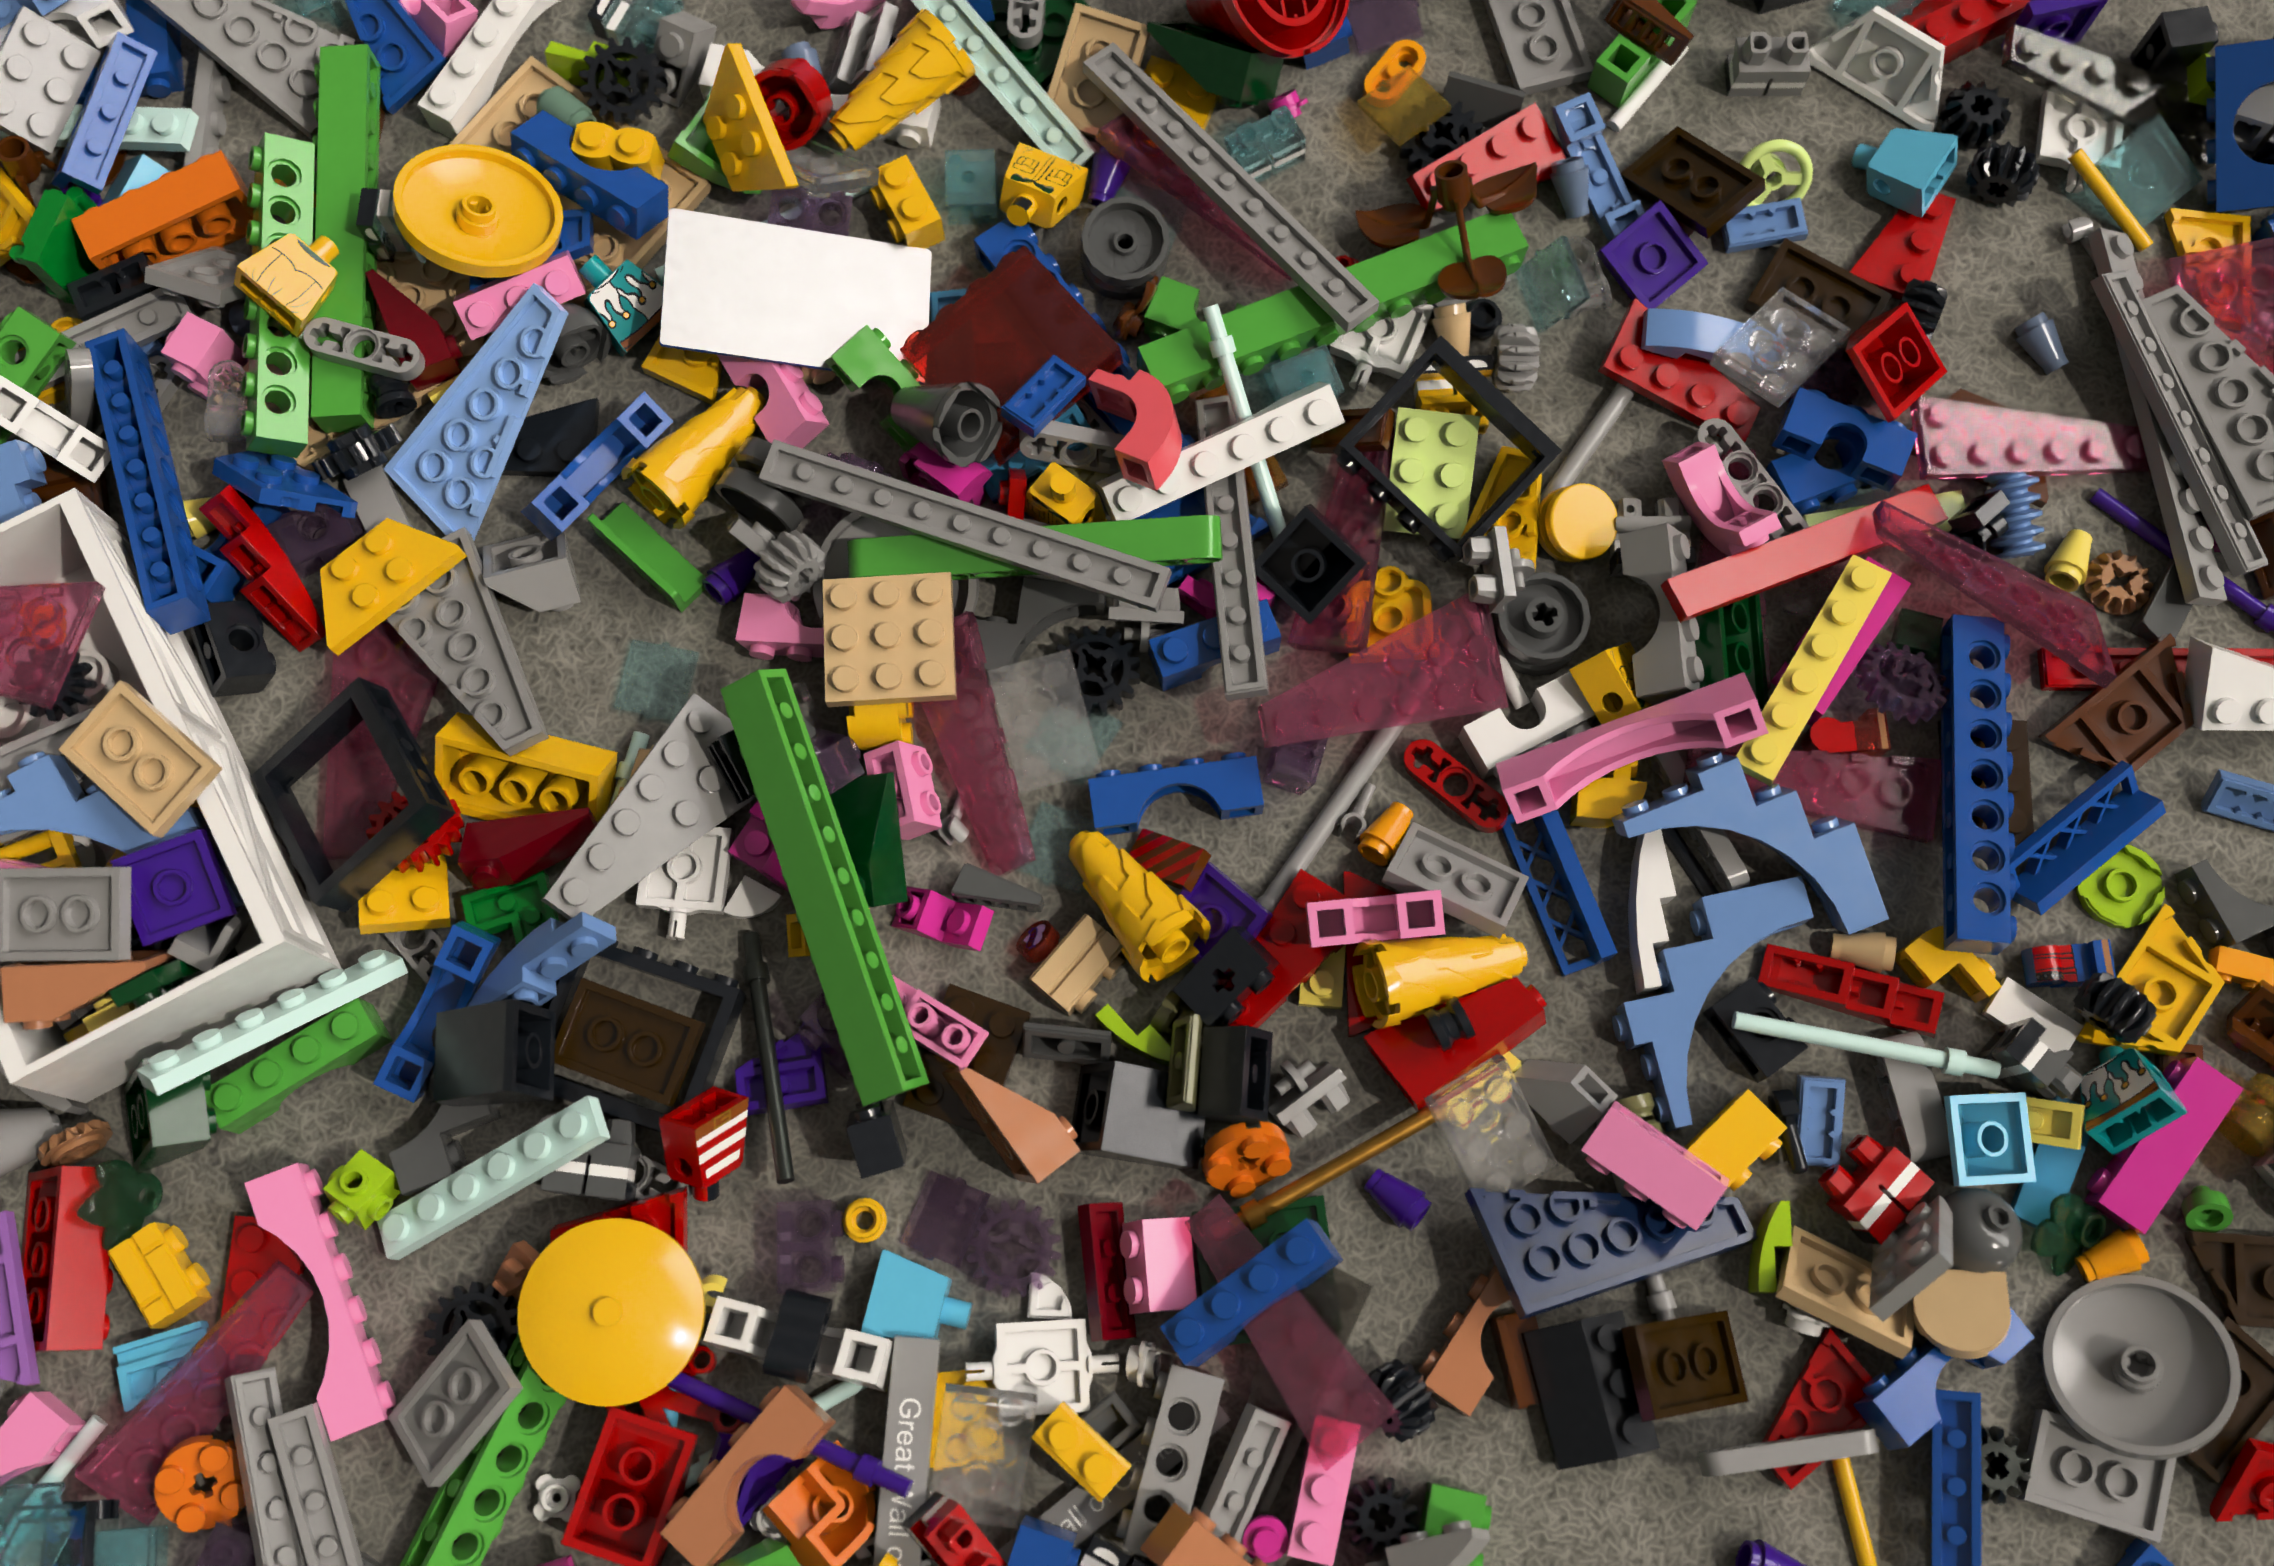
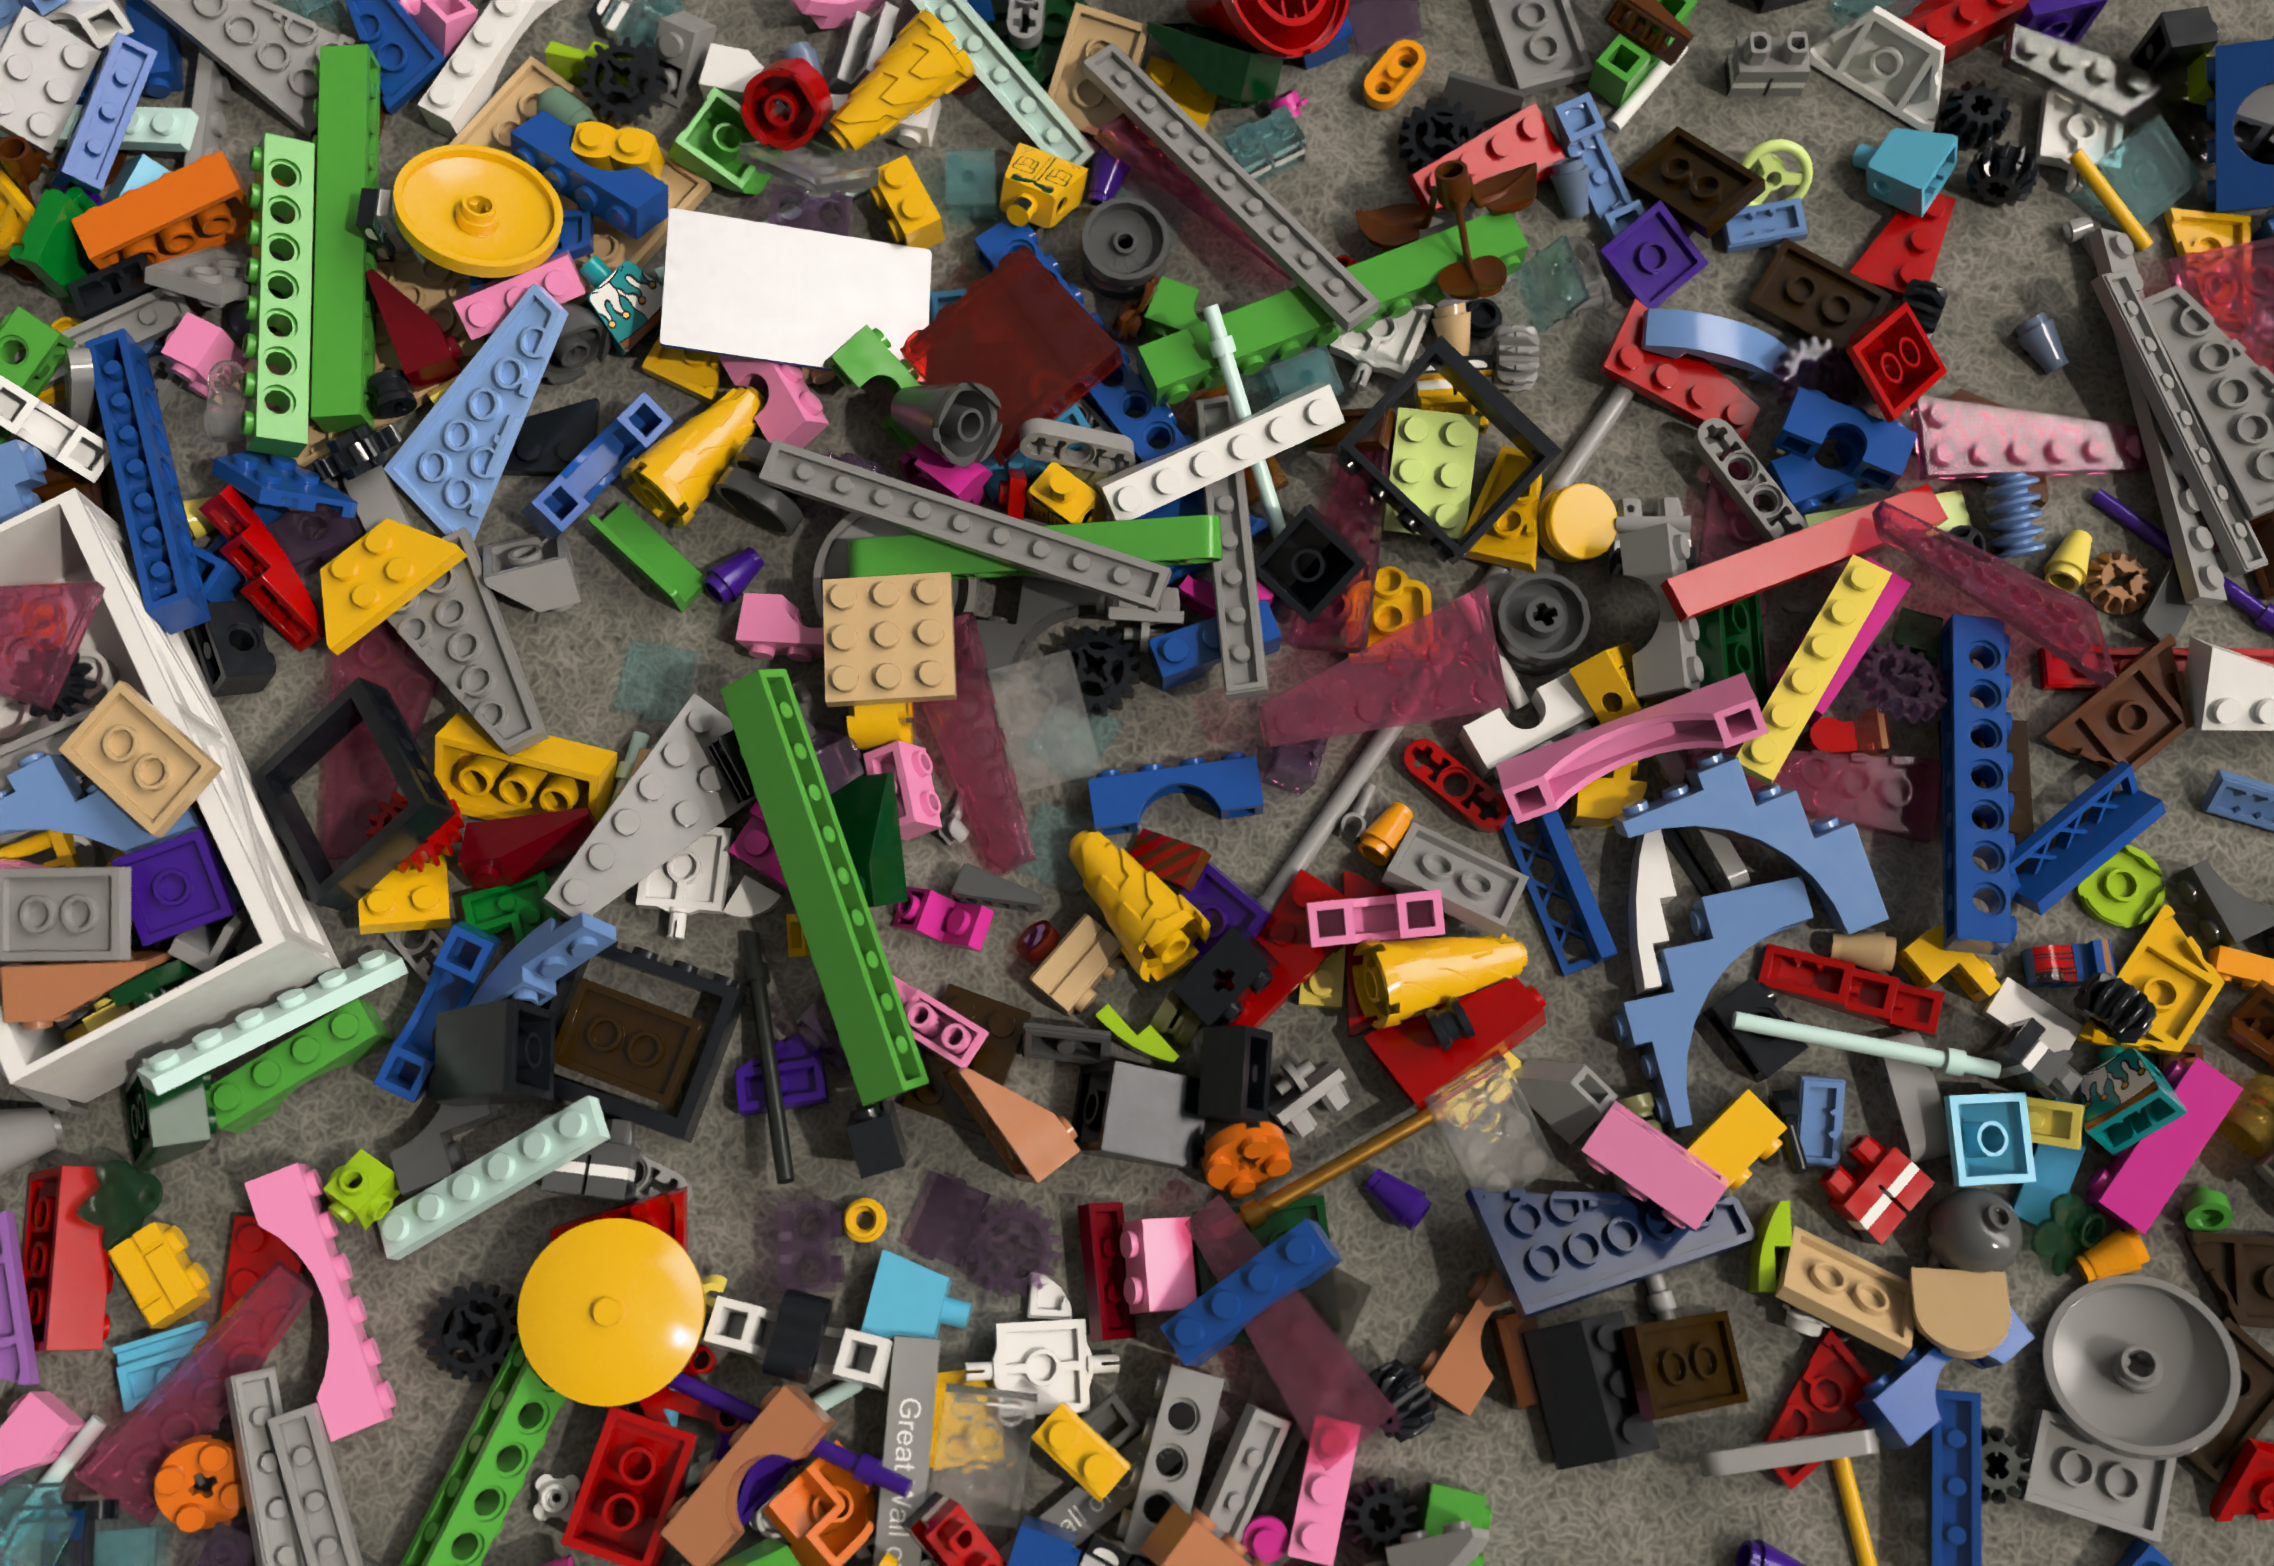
medium nougat gear [37,1119,113,1167] -> none
yellow torso [234,234,340,338] -> none
light grey beam [303,317,425,381] -> none
light grey plate [388,1319,523,1487] -> none
nougat tile [492,1240,540,1301] -> none
torso [659,1086,749,1201] -> none
yellow wing [703,43,799,192] -> none
light grey wing [726,511,778,558] -> none
light grey gear [753,529,826,604] -> none
blue plate [1001,354,1086,438] -> none
coral arch [1088,368,1182,491] -> none
white plate [1126,1341,1161,1388] -> none
olive slope [1166,1014,1204,1112] -> none
clear yellow piece [1357,65,1451,147] -> none
light grey hips [1462,526,1535,613] -> none
bright pink arch [1662,441,1782,556] -> none
clear plate [1710,287,1851,408] -> none
light grey plate [1869,1195,1953,1322] -> none
black tile [1948,490,2010,543] -> none

